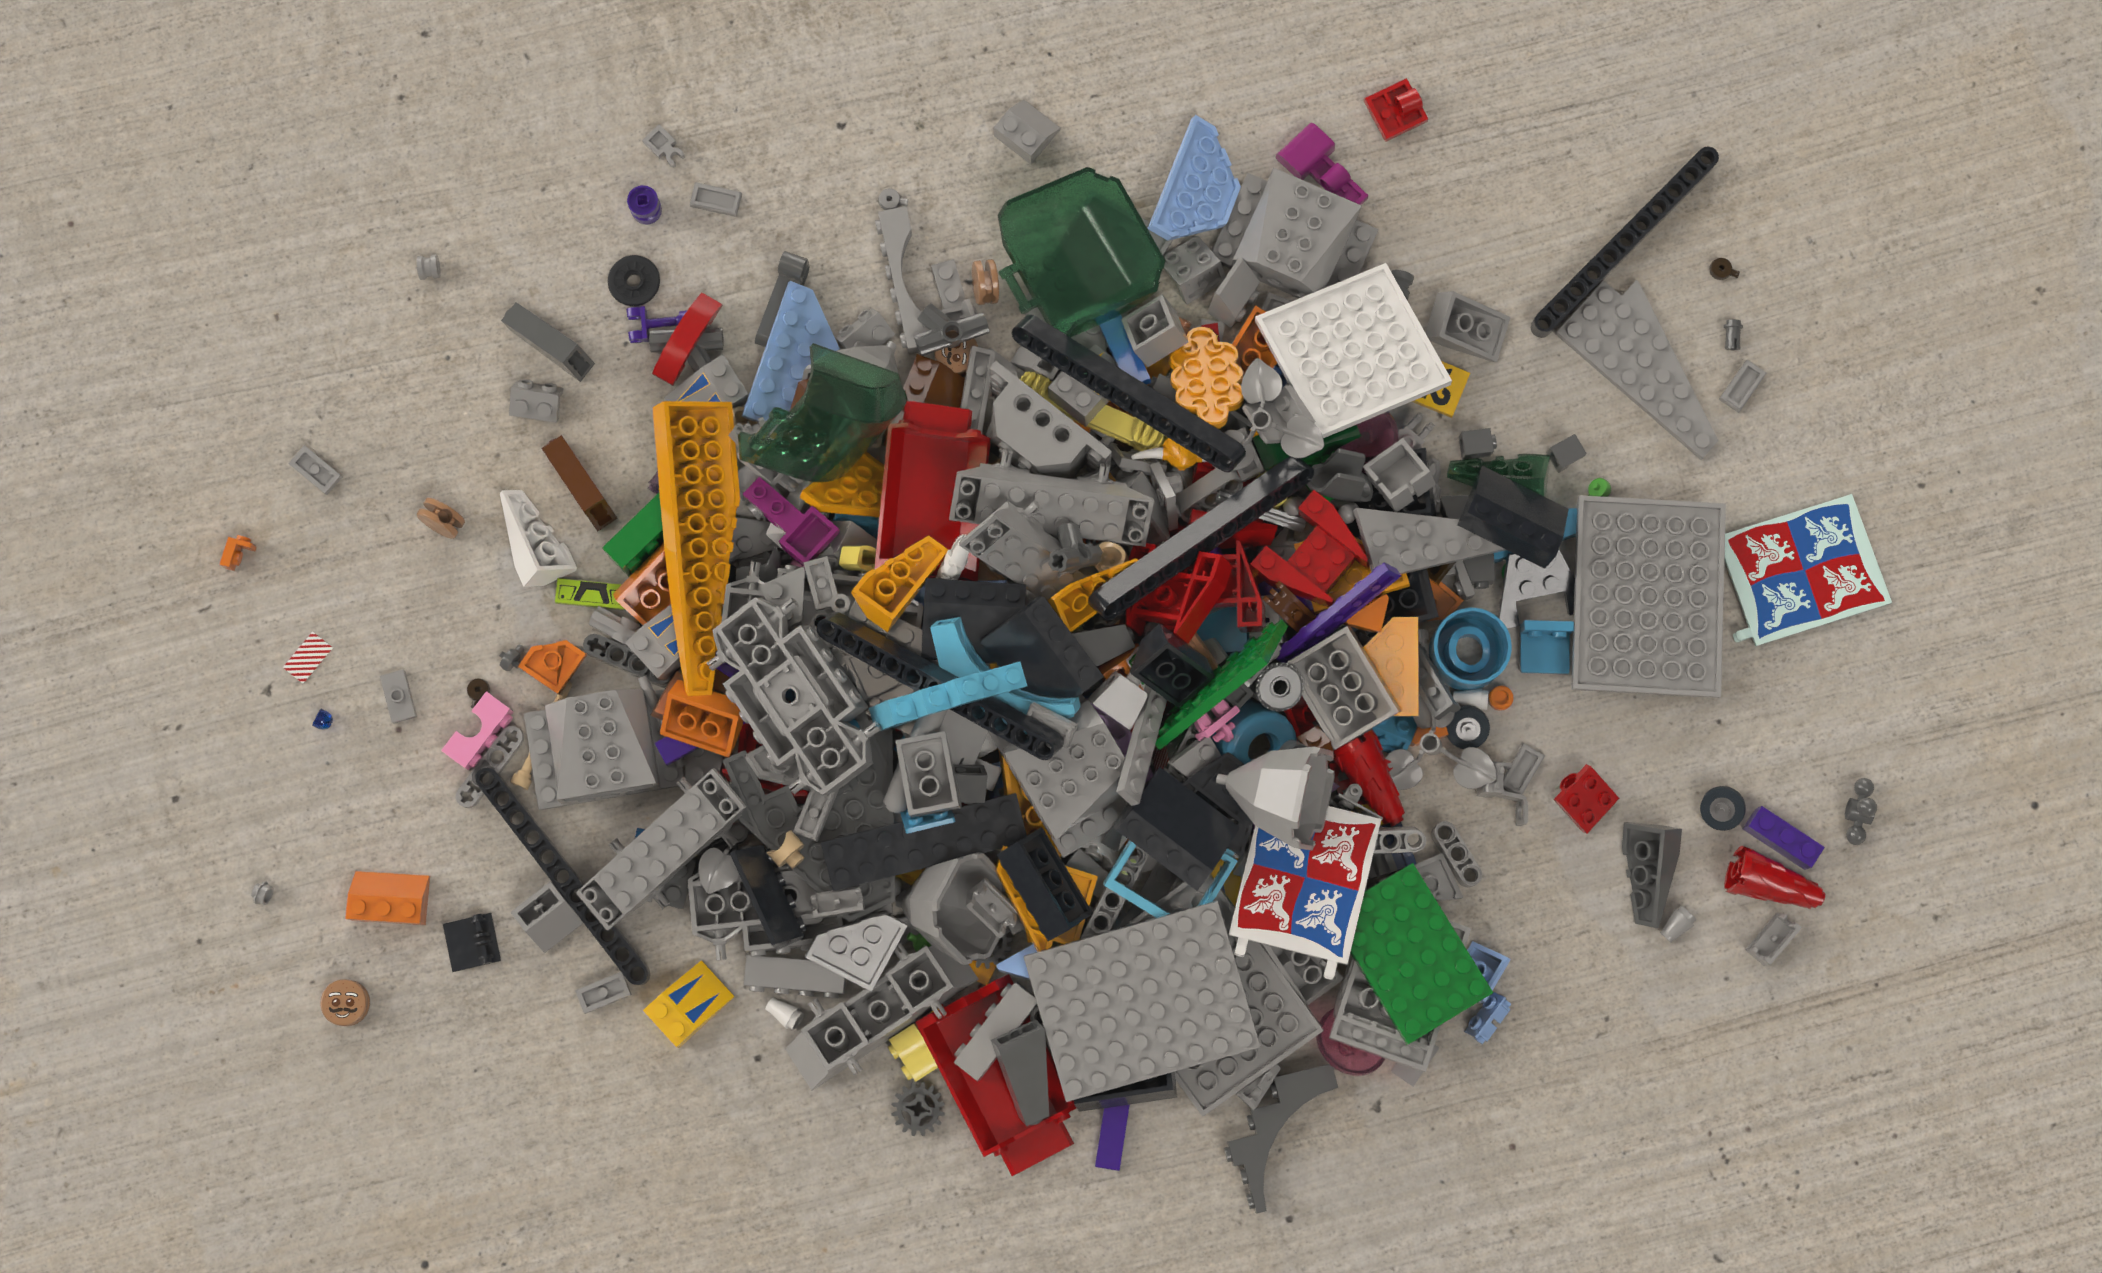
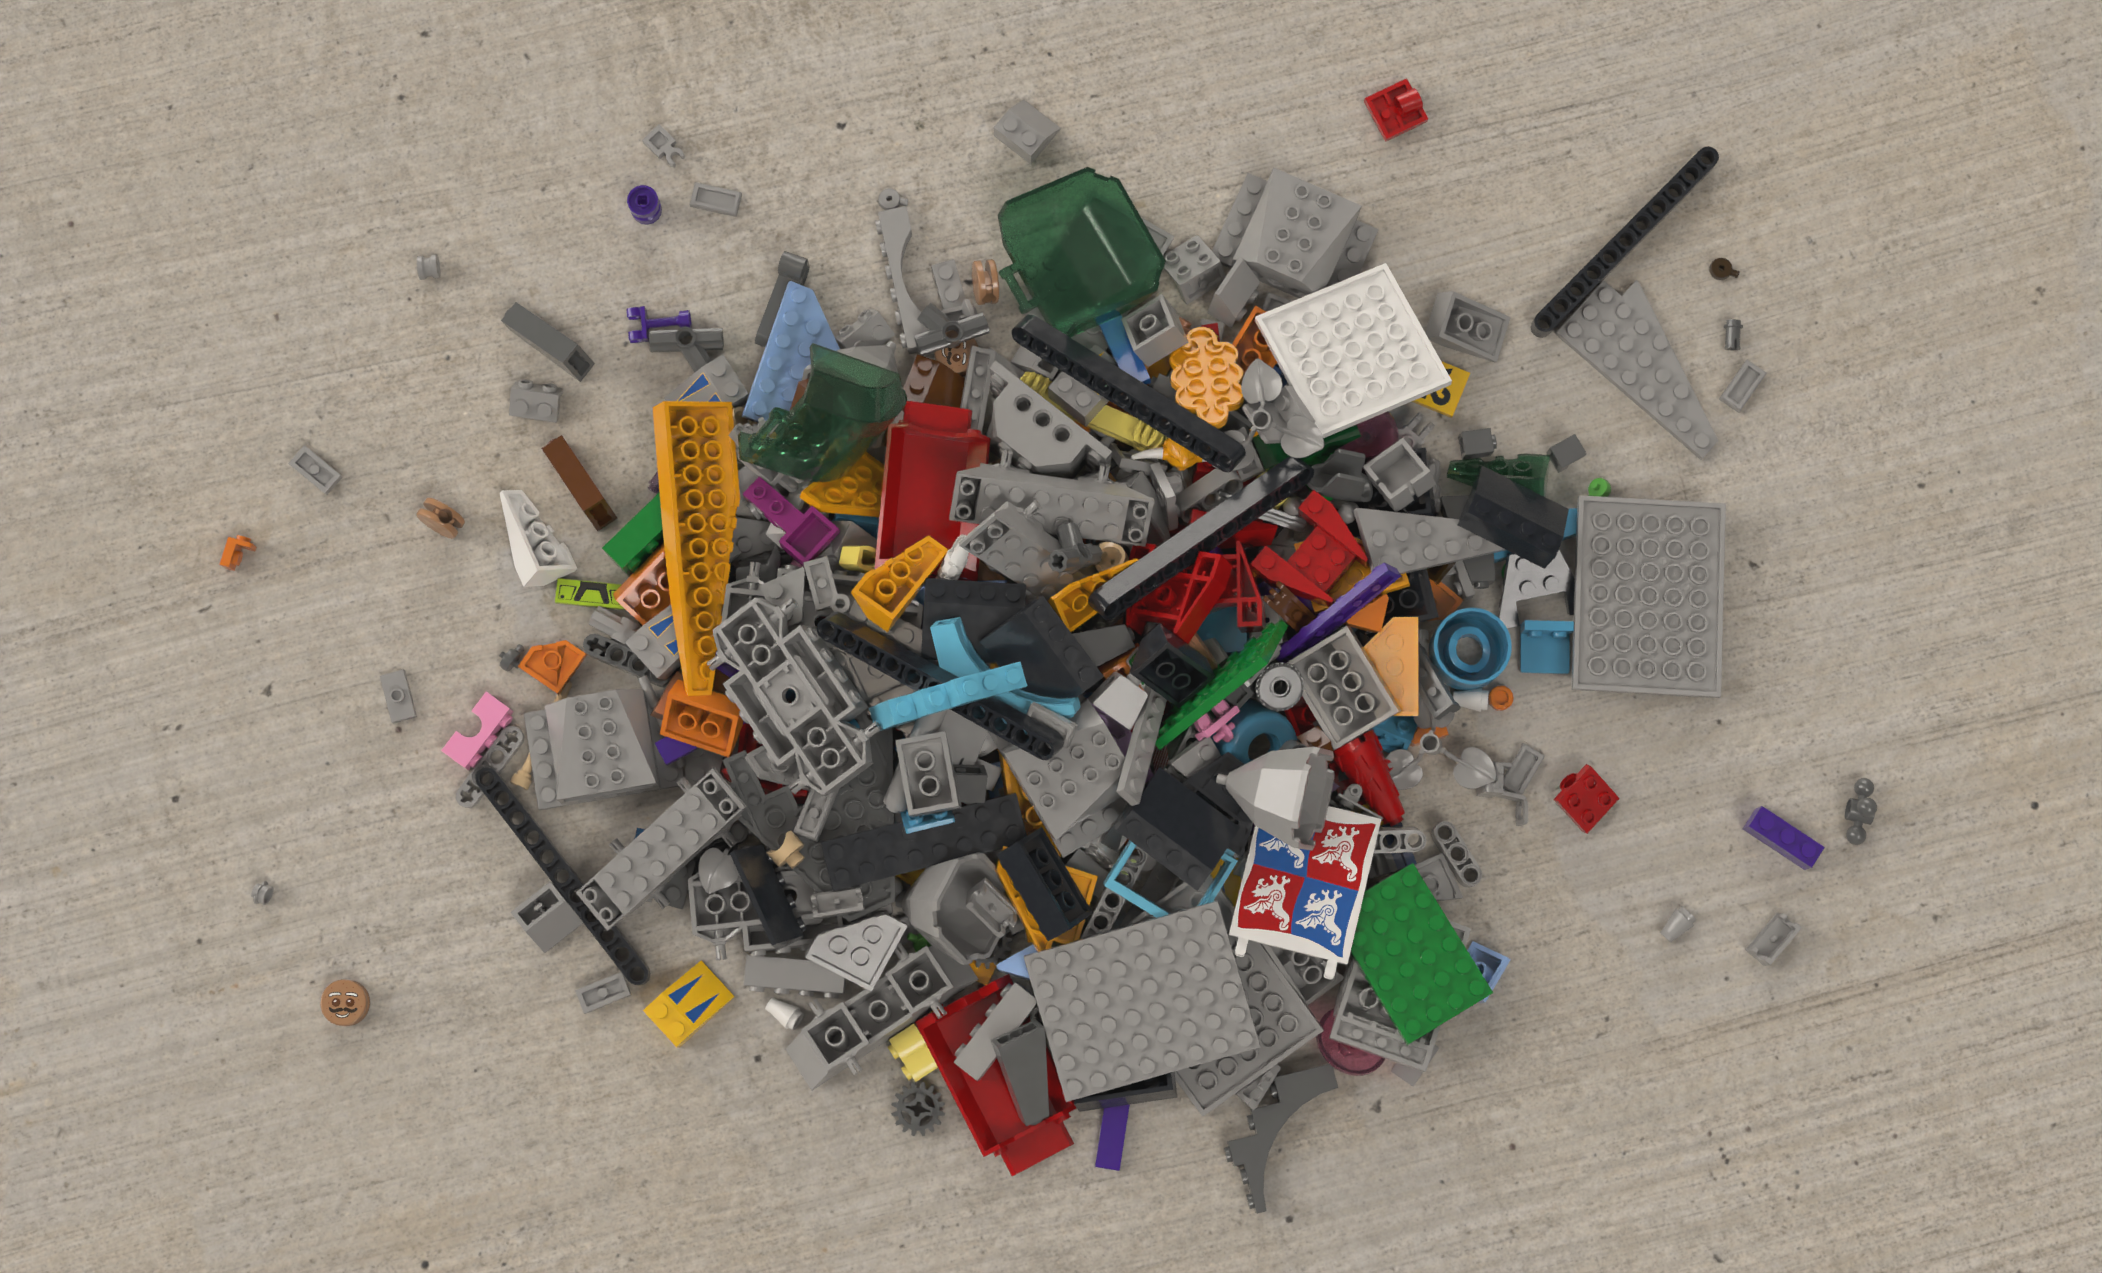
sticker [283,632,333,683] -> none
clear blue hinge [312,708,333,730] -> none
orange slope [345,871,430,925] -> none
black hinge [443,913,501,972] -> none
dark brown piece [467,678,490,708] -> none
black wheel [608,255,660,306] -> none
red slope [652,292,723,386] -> none
light blue plate [1148,115,1241,241] -> none
magenta plate [1276,123,1368,205] -> none
dark grey wheel [1391,270,1414,300] -> none
black wheel [1446,705,1490,749] -> none
light blue hinge [1464,992,1511,1044] -> none
dark grey wedge [1622,822,1682,928] -> none
black wheel [1700,786,1746,831] -> none
flag [1724,494,1892,647] -> none
red cone [1724,846,1826,909] -> none

